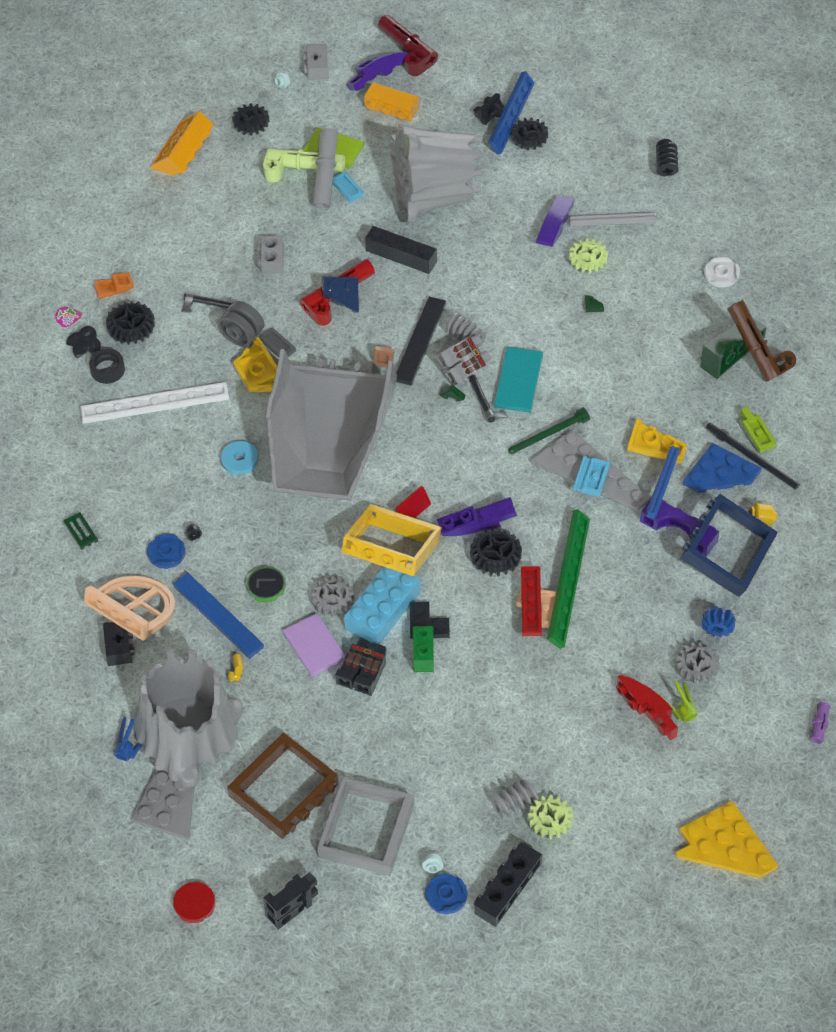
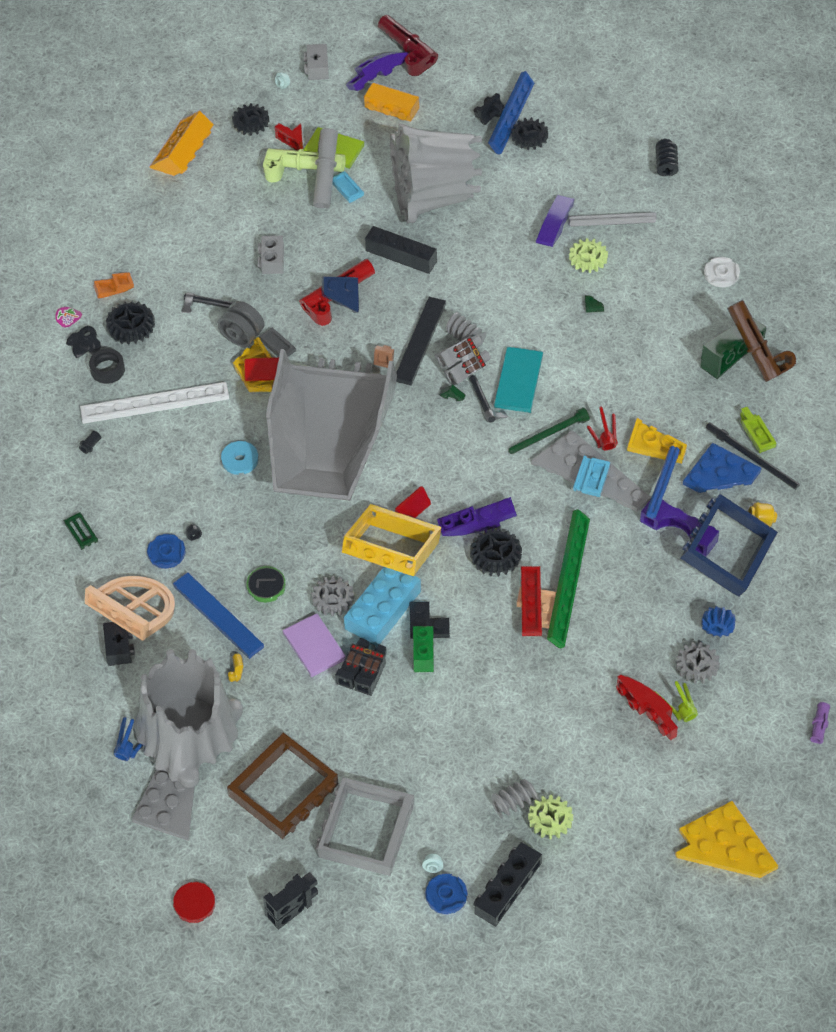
none -> black pin [79,430,102,454]
none -> red slope [244,357,279,382]
none -> red slope [275,123,303,151]
none -> red plant [587,406,618,451]

